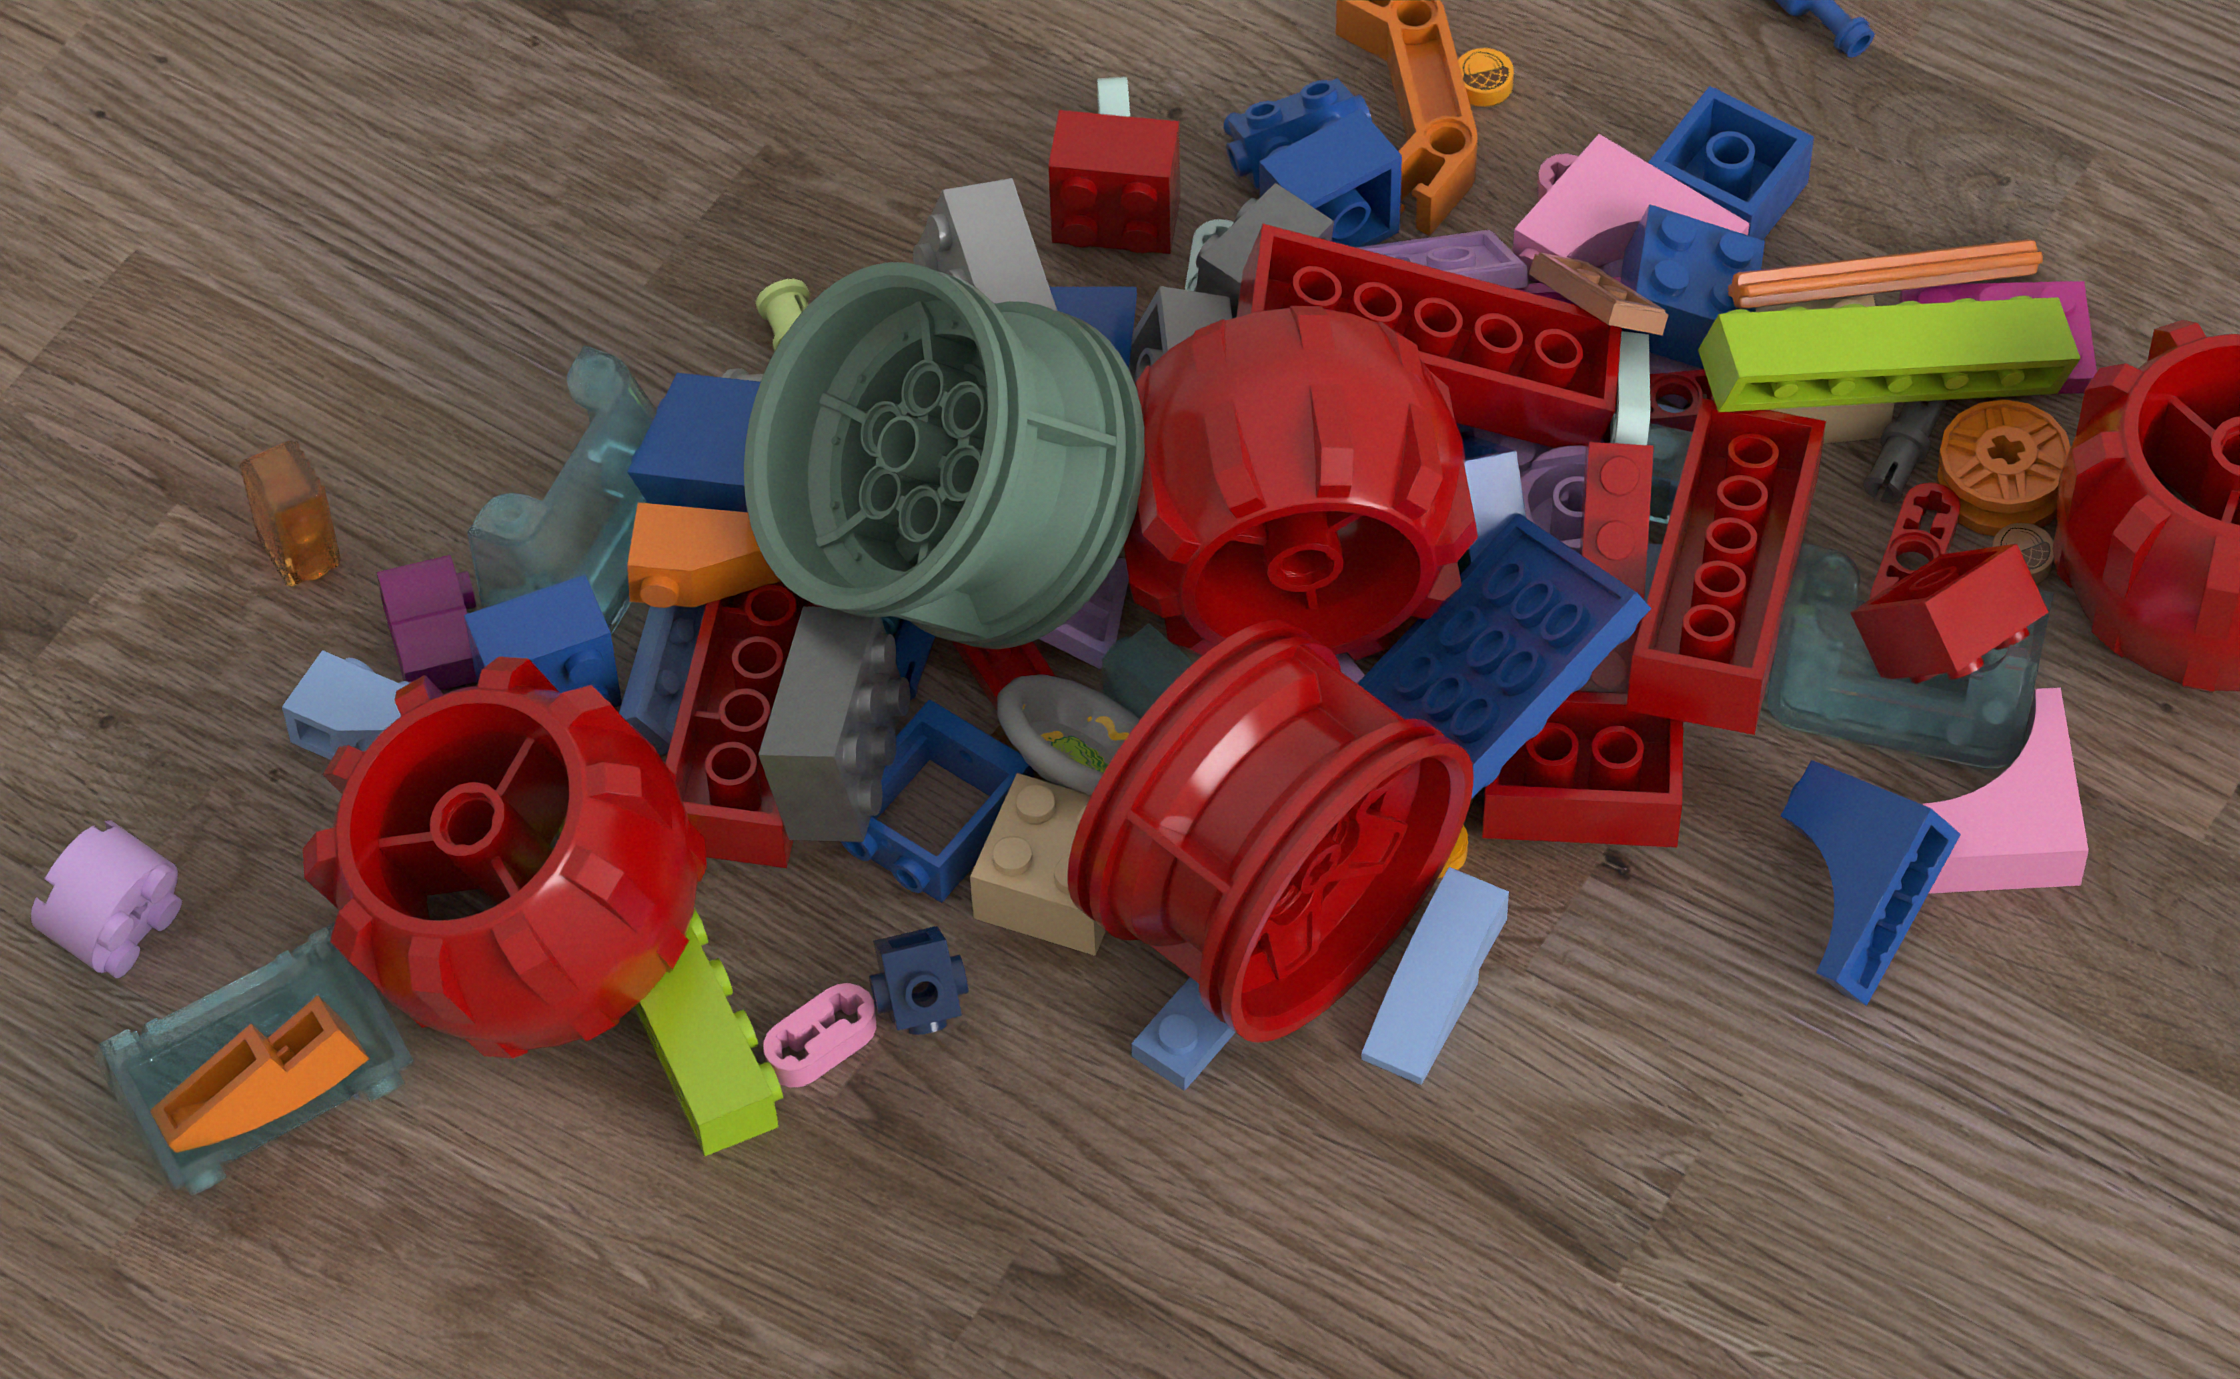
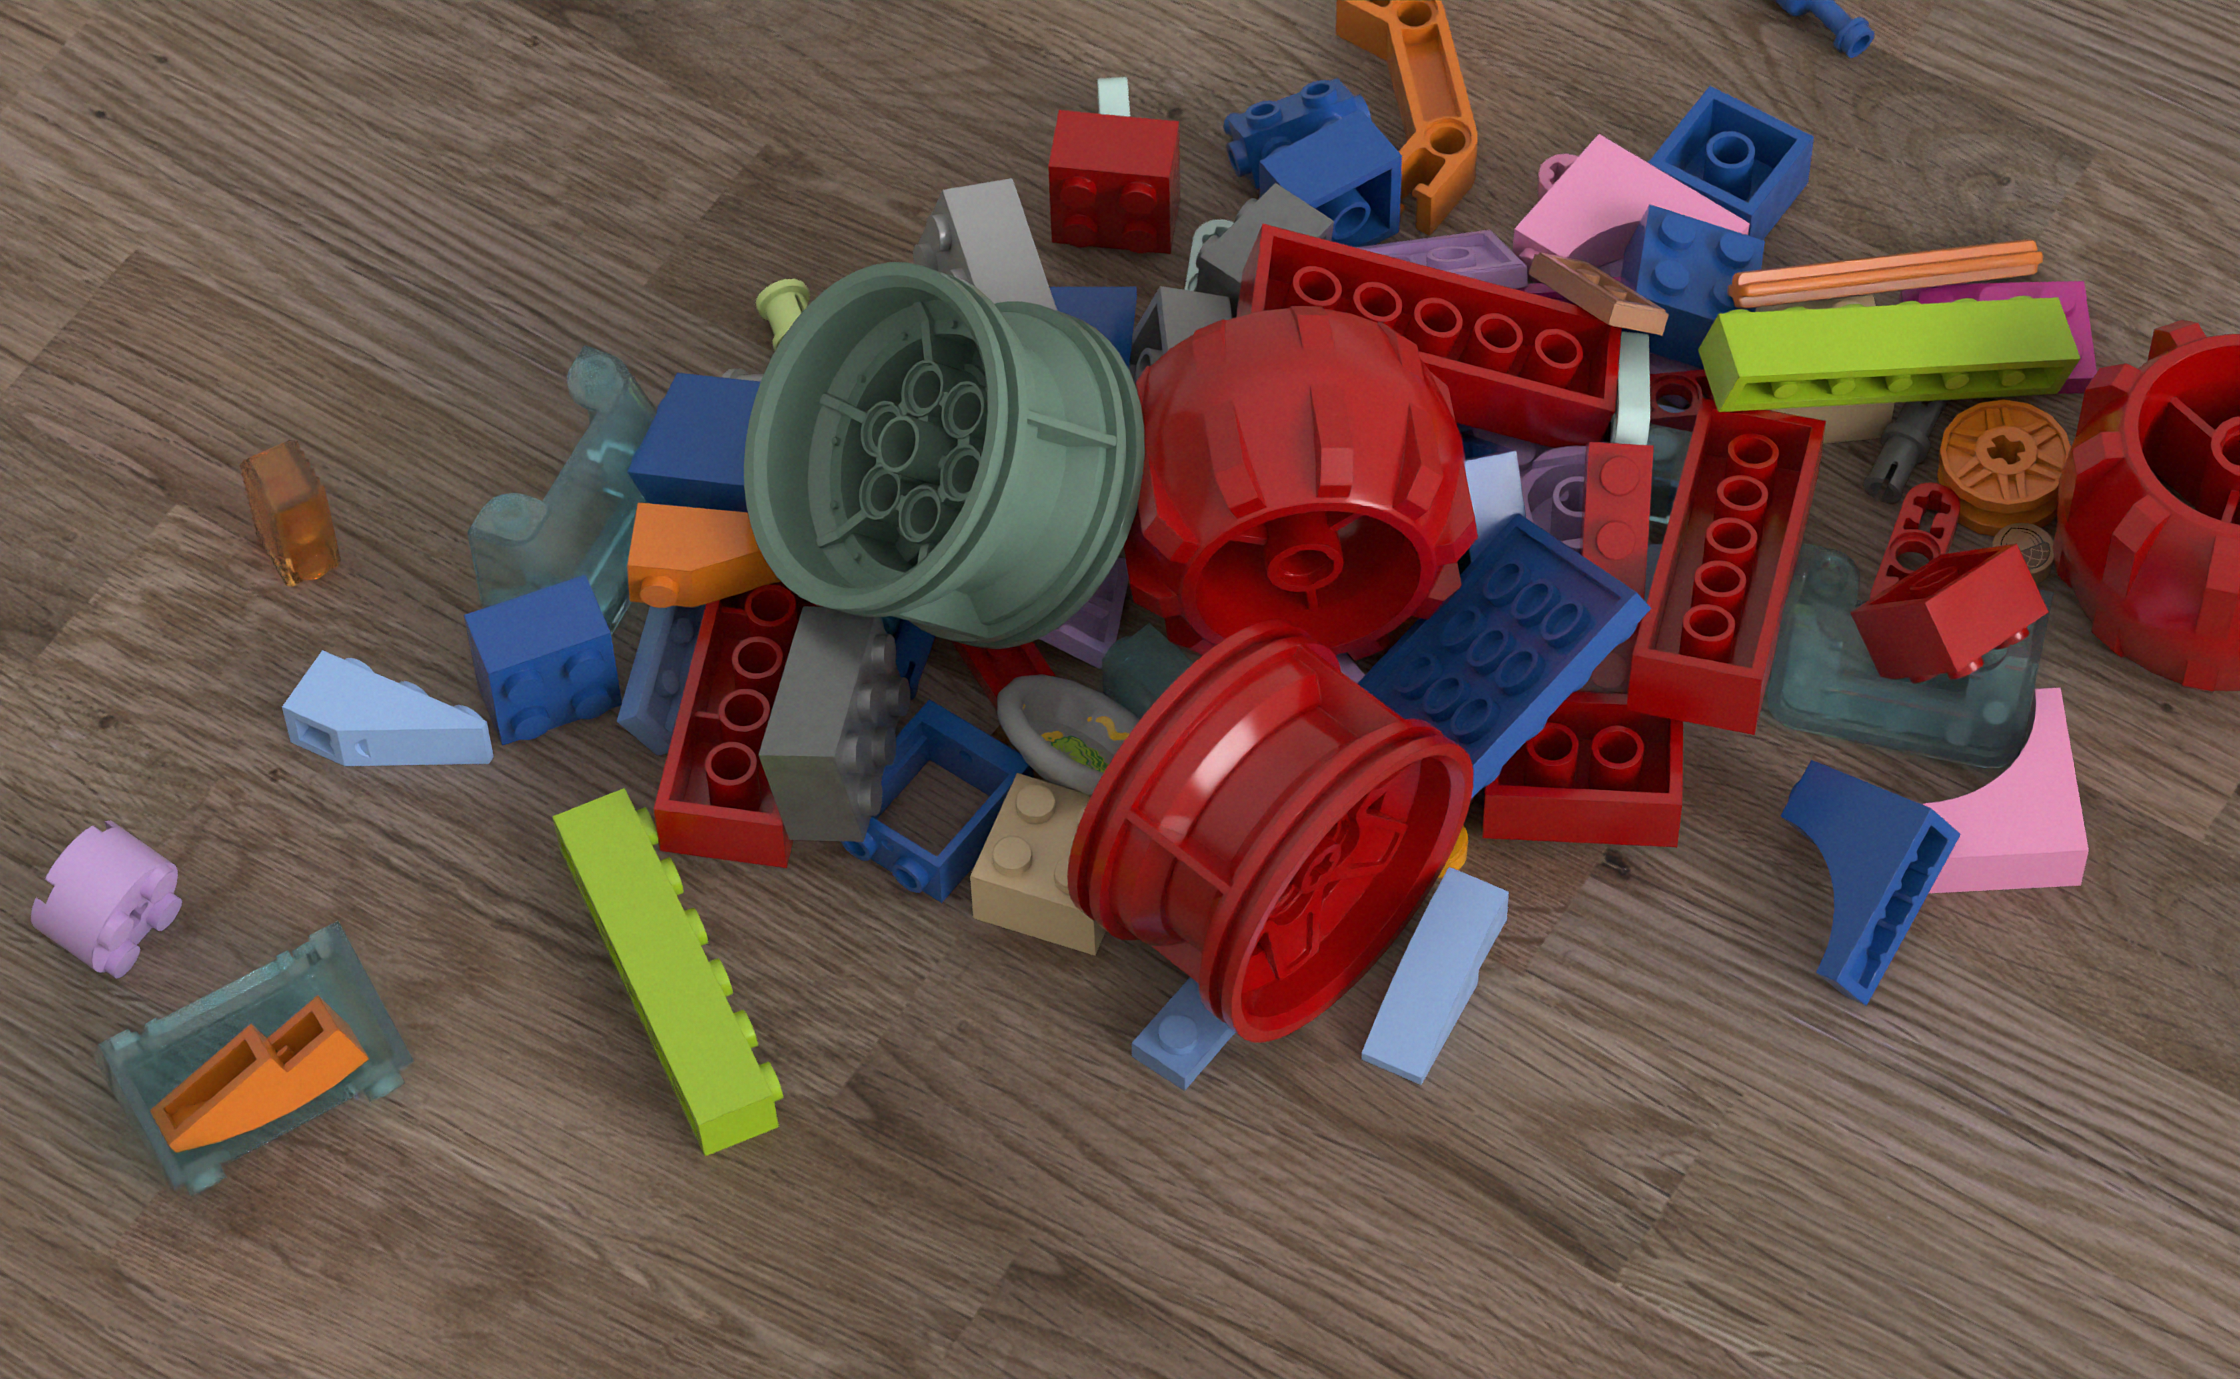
red wheel [303,657,707,1059] -> none
magenta brick [376,555,477,690] -> none
bright pink beam [763,983,877,1088] -> none
dark blue brick [869,926,969,1035] -> none
light orange tile [1458,48,1514,107] -> none

